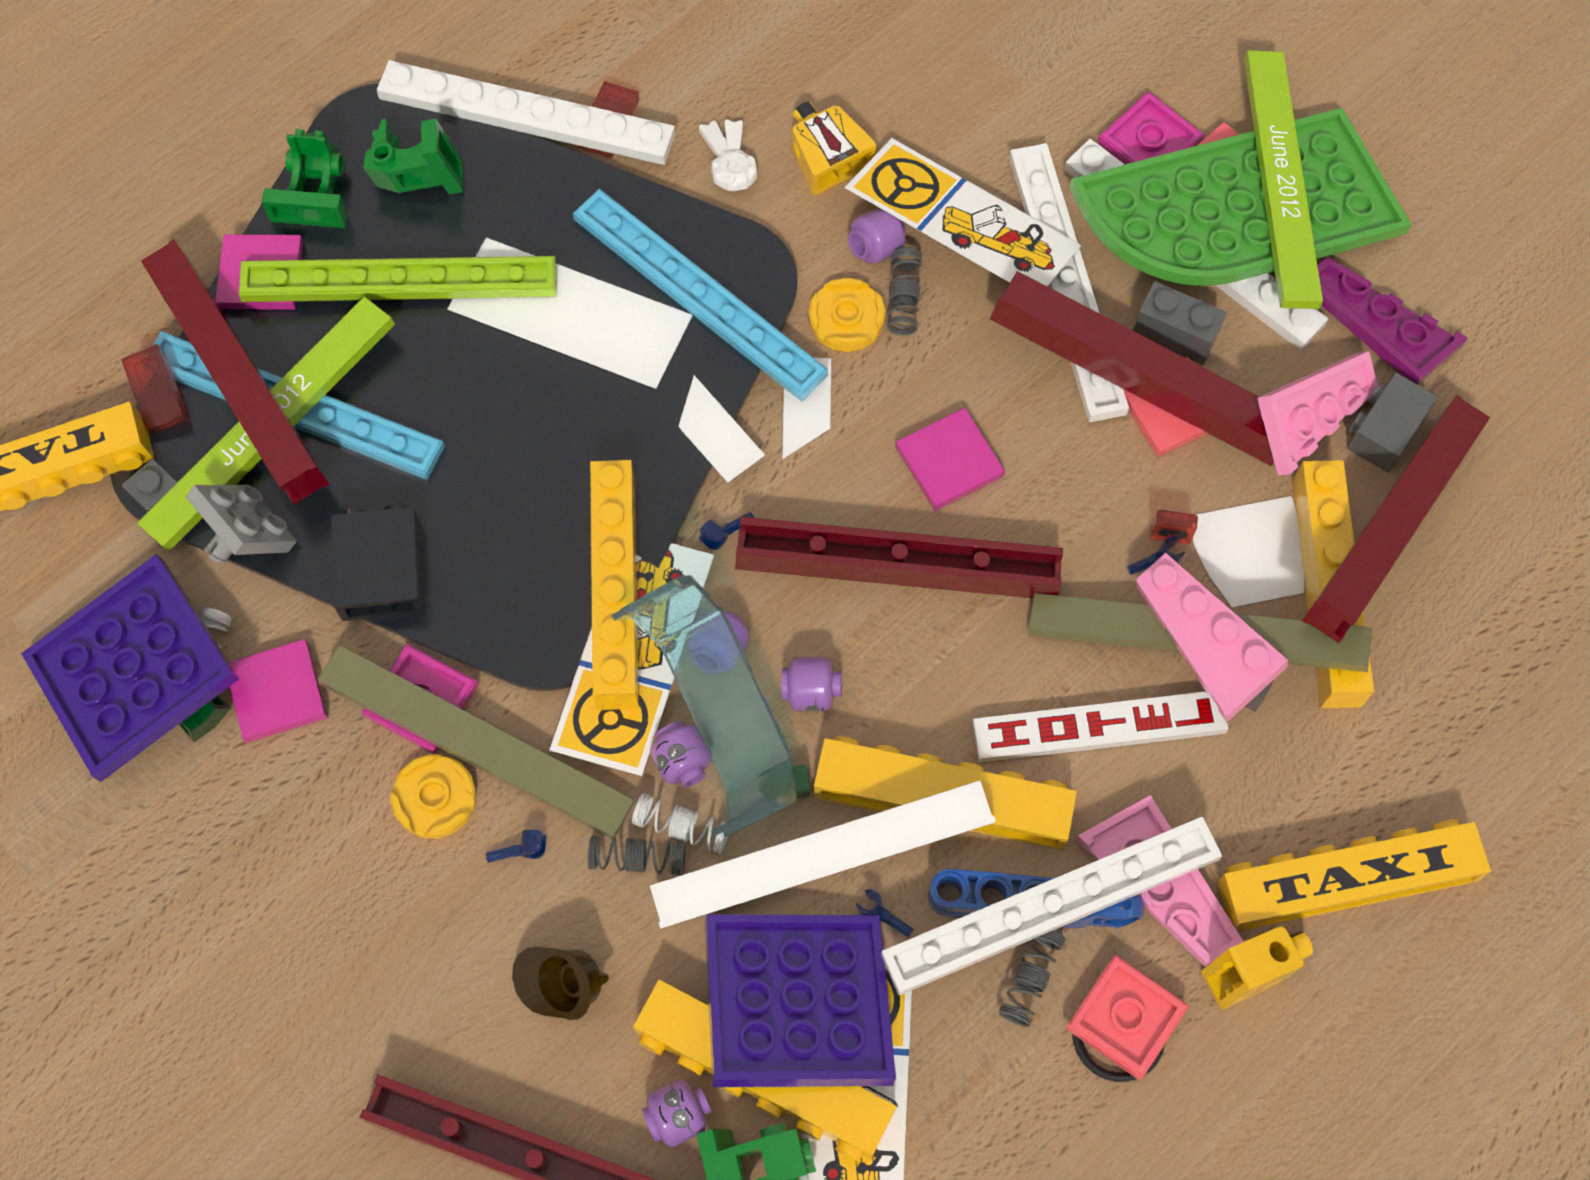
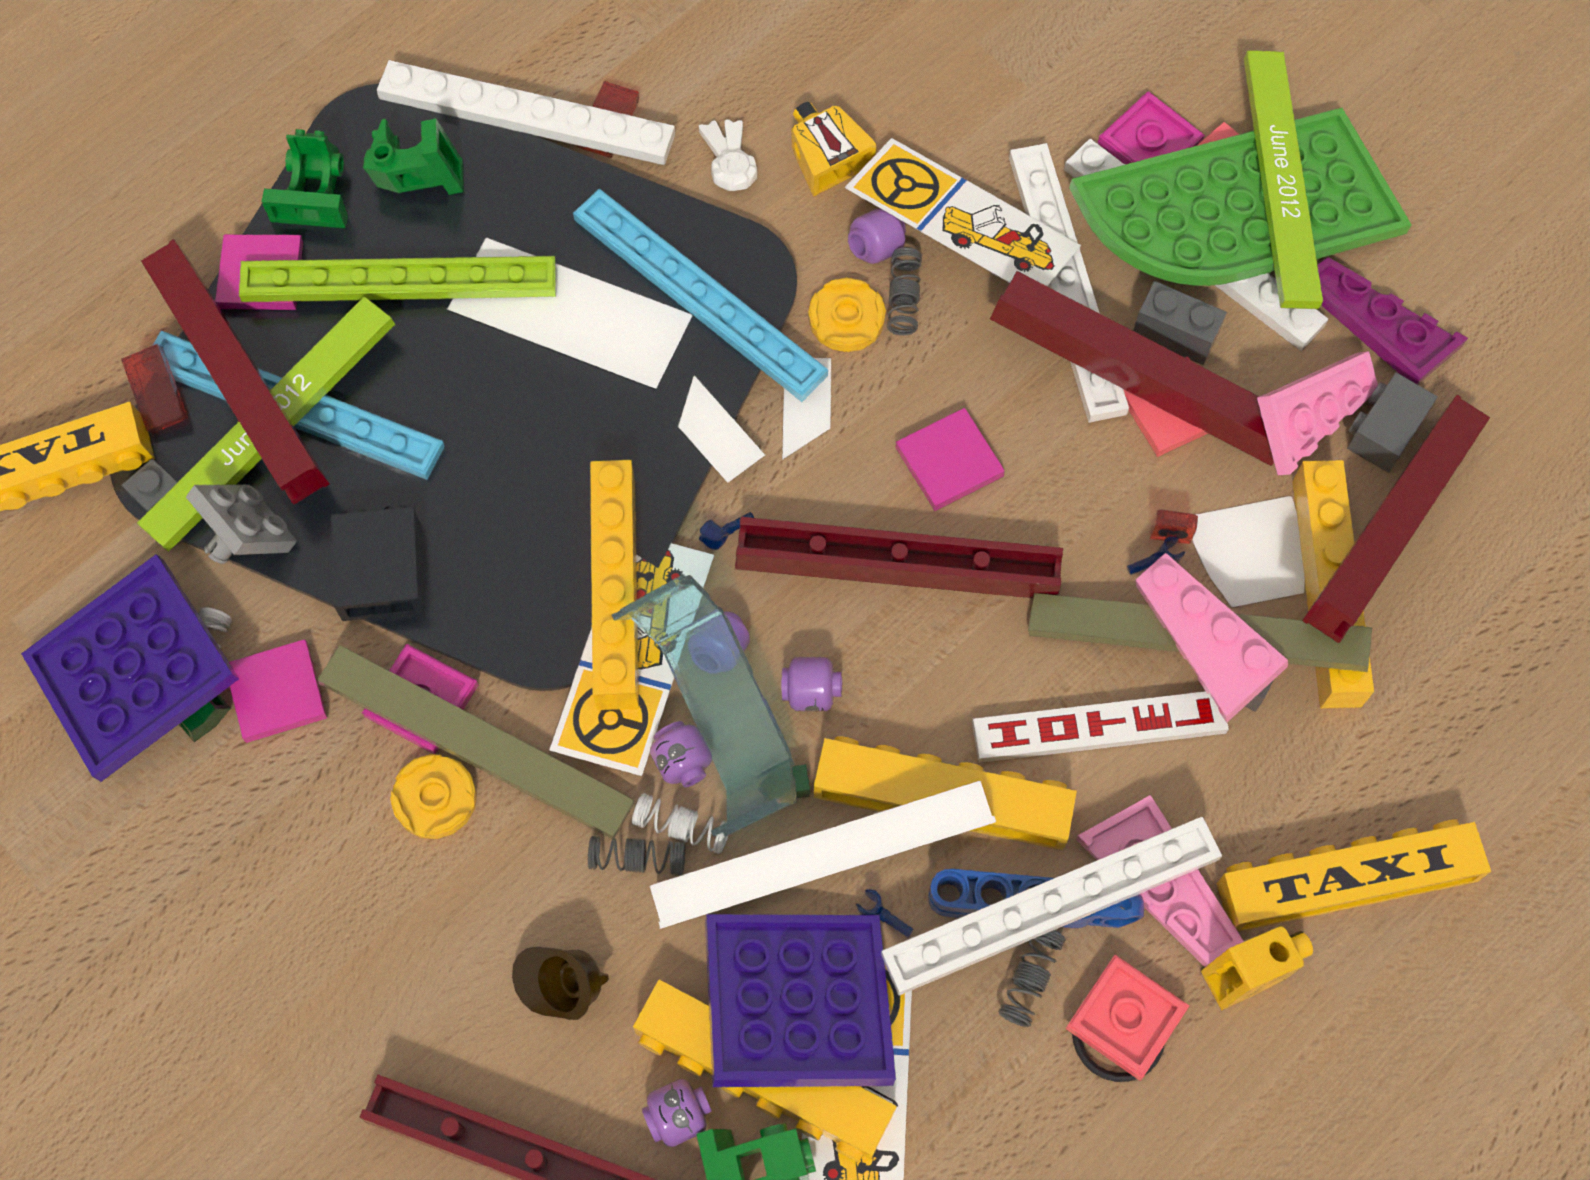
clear blue hand [485,830,546,863] -> none

